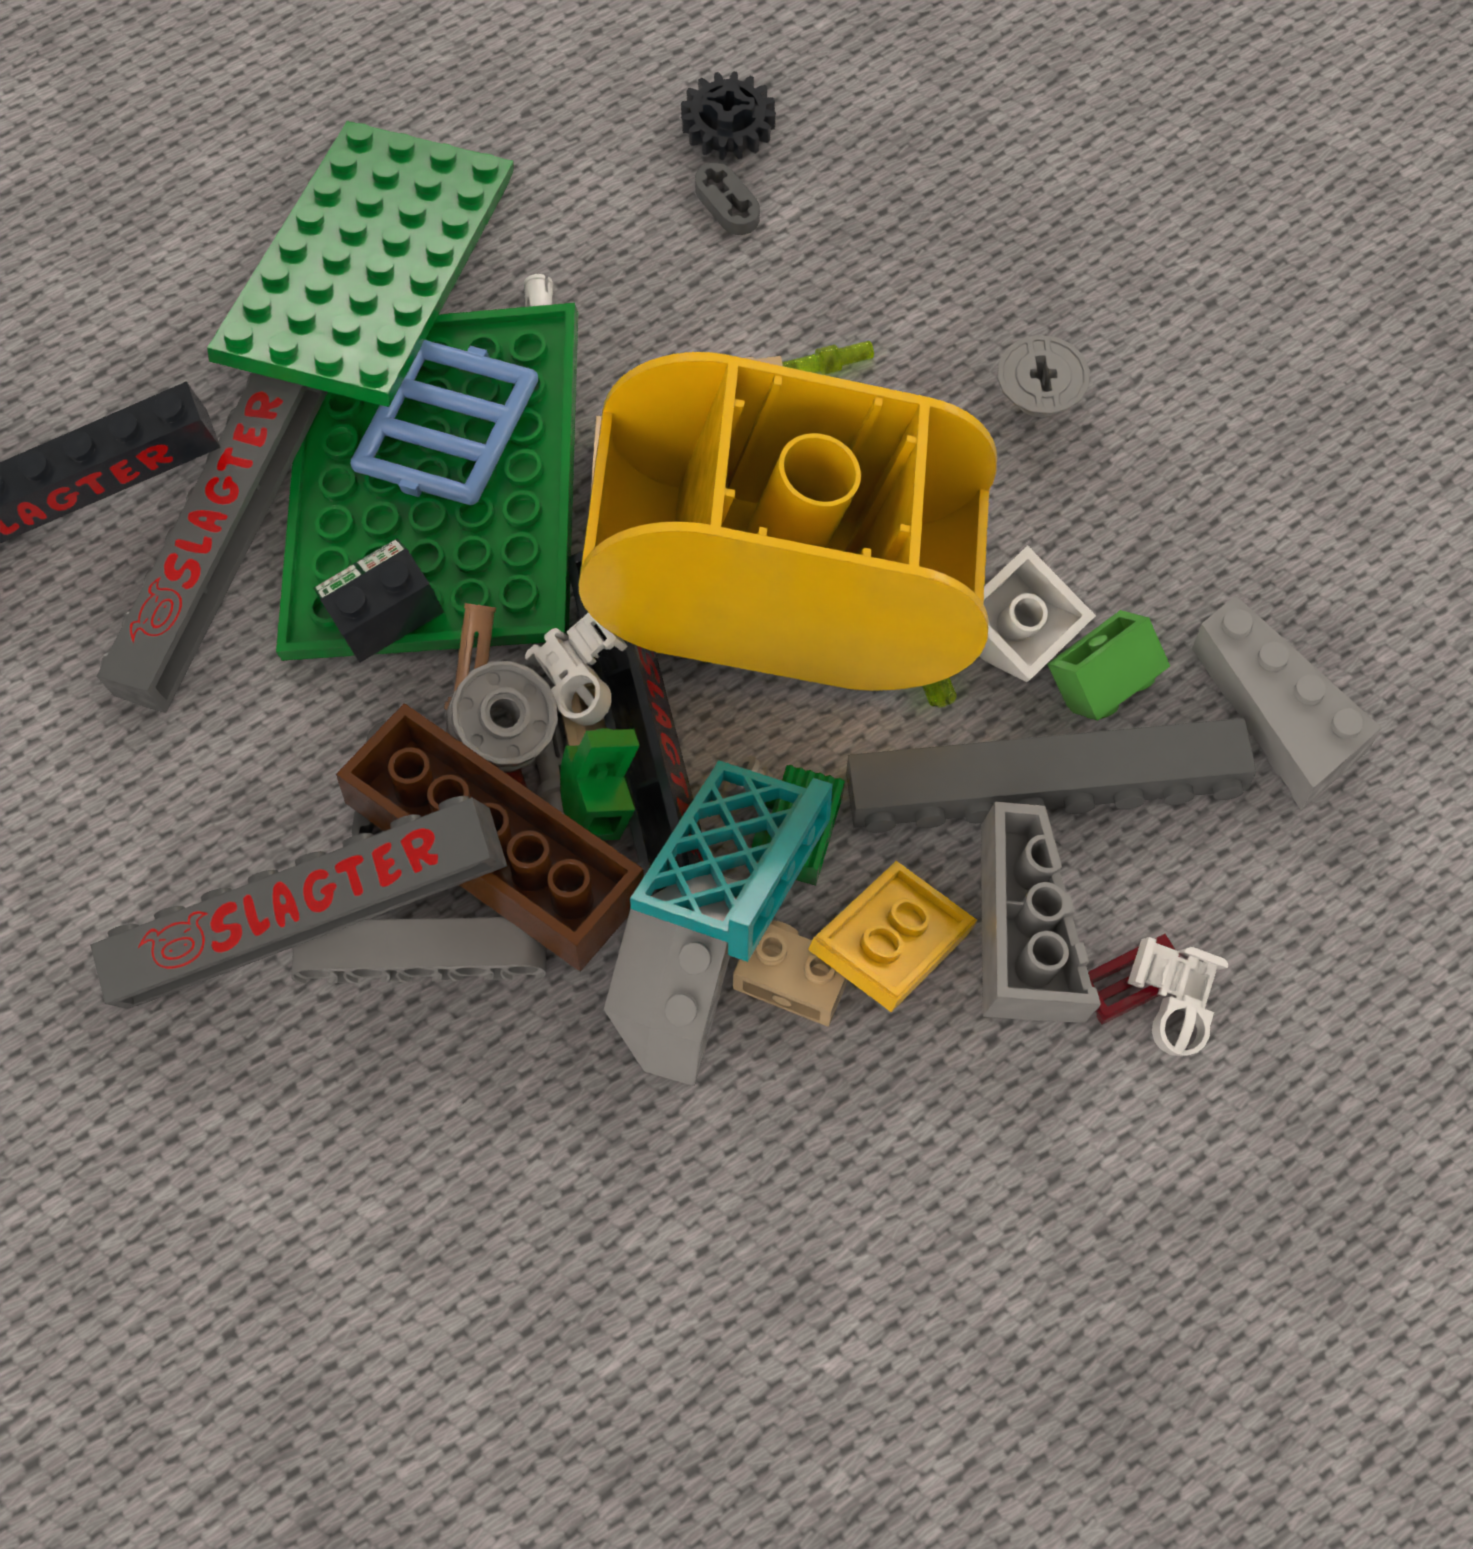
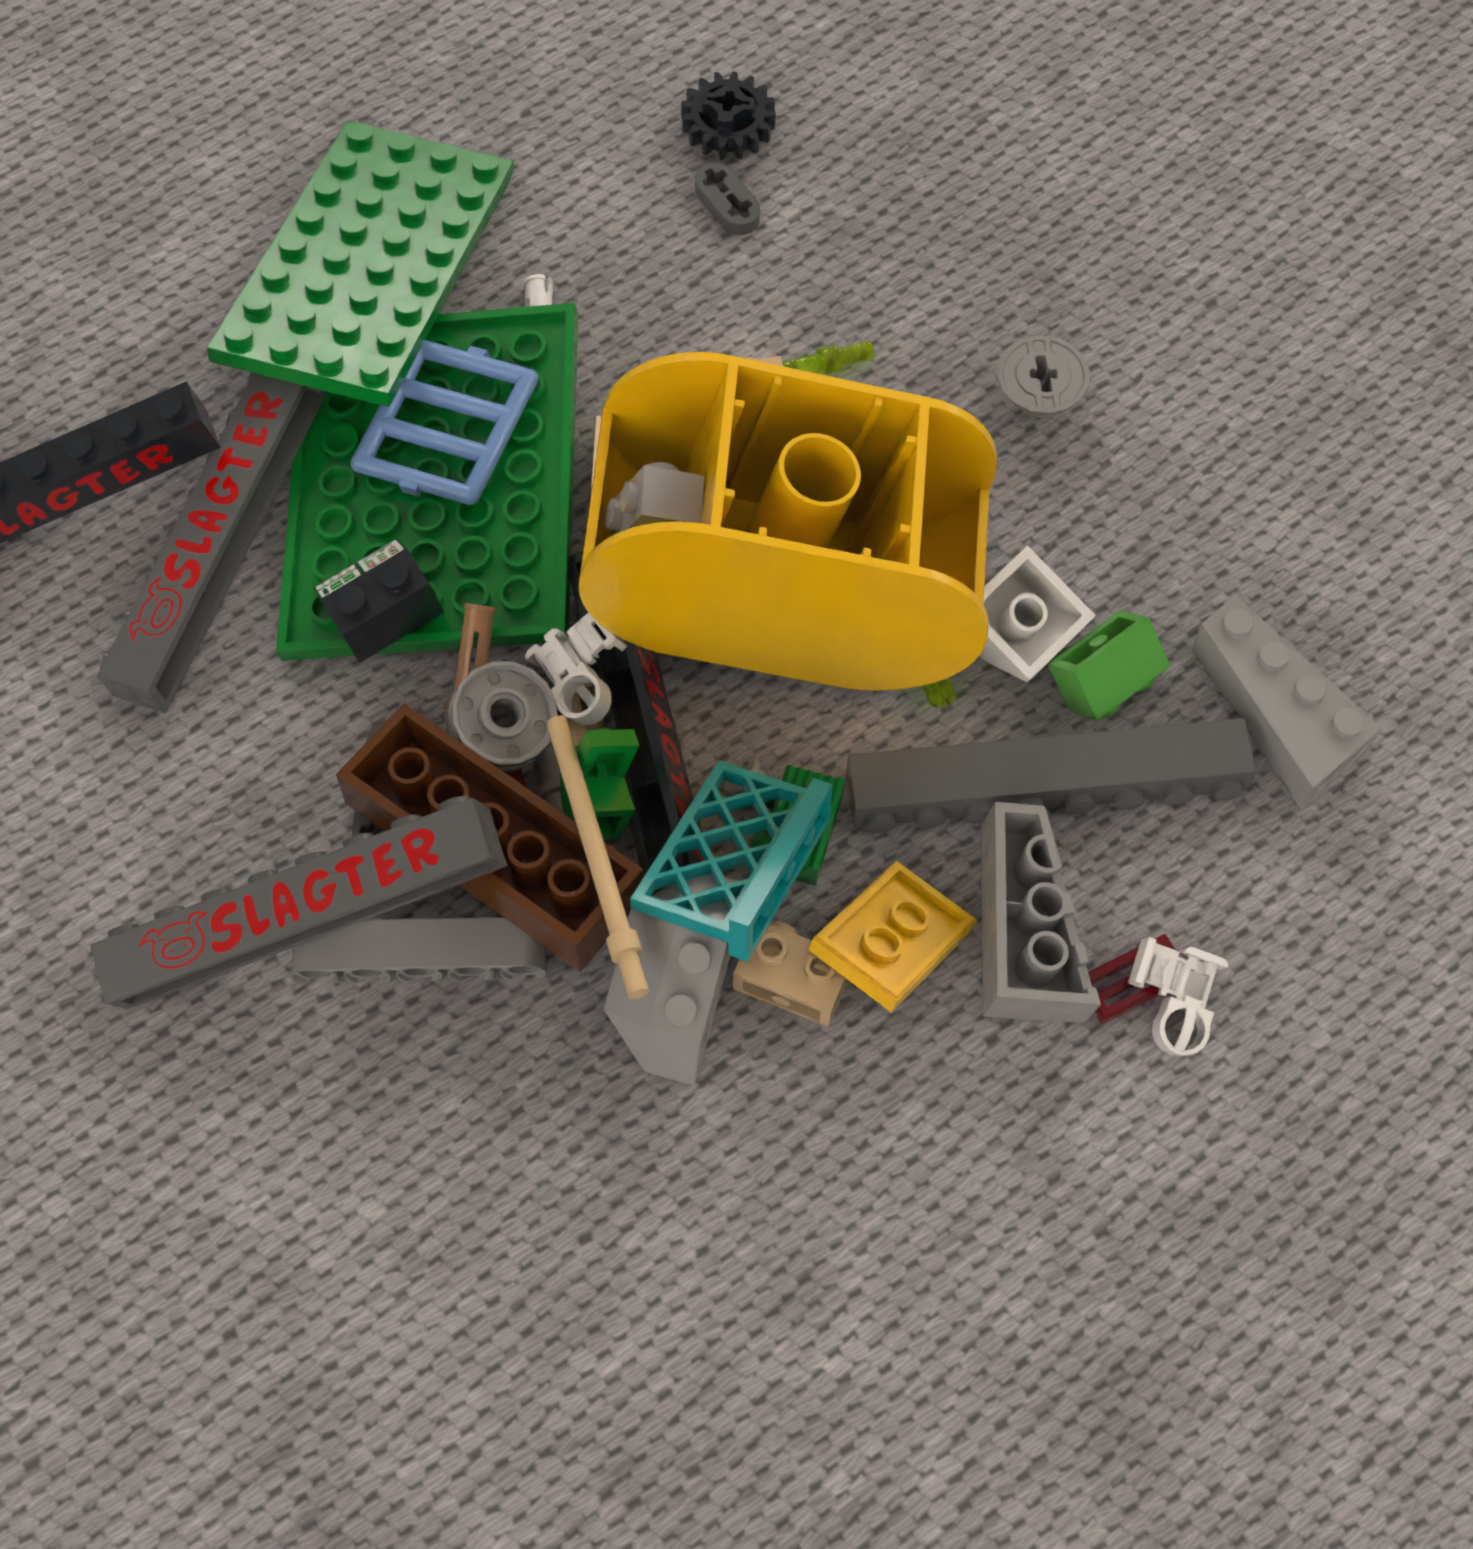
none -> tan bar [546,716,649,999]
none -> light grey brick [605,462,704,536]

